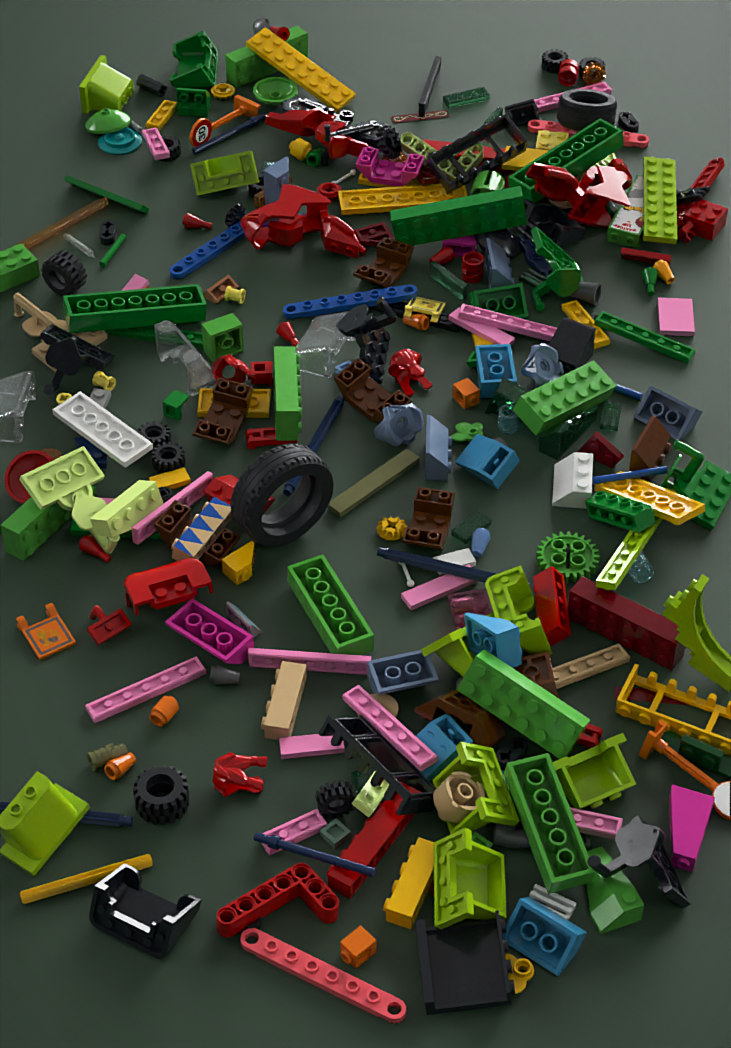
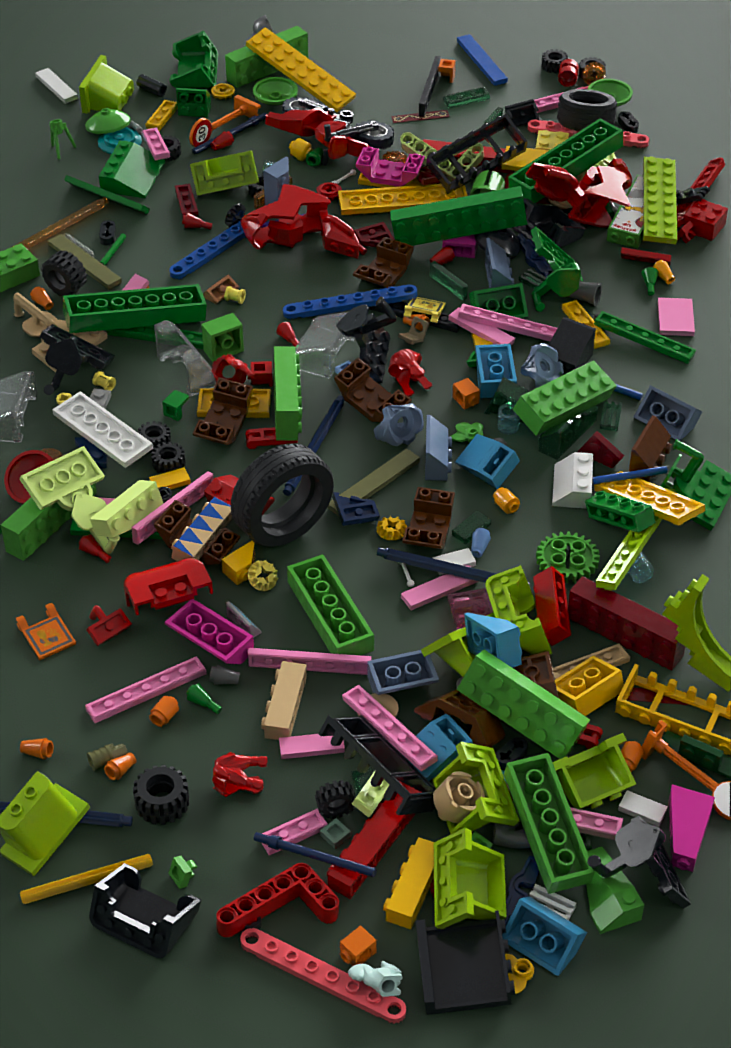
red cone [270,26,290,41] -> none
black gear [375,125,403,160] -> none
red wheel [462,252,484,284] -> none
none -> orange cone [20,738,54,759]
none -> orange cone [30,286,54,310]
none -> white tile [35,68,78,104]
none -> olive tile [48,234,122,290]
none -> bright green plant [49,119,76,160]
none -> green slope [99,140,165,198]
none -> bright green tile [168,856,197,889]
none -> dark red plate [175,184,199,218]
none -> green cone [186,683,222,714]
none -> red cone [210,131,234,151]
none -> light yellow gear [248,560,279,591]
none -> dark blue wing [332,492,380,526]
none -> light aqua animal [348,961,403,997]
none -> dark tan bracket [398,316,429,345]
none -> orange panel [438,59,456,83]
none -> blue tile [457,34,508,86]
none -> light orange brick [493,487,520,514]
none -> dark blue piece [505,856,540,926]
none -> yellow slope [555,656,624,716]
none -> bright green dish [588,79,633,107]
none -> white tile [618,790,668,827]
none -> orange brick [621,741,644,772]

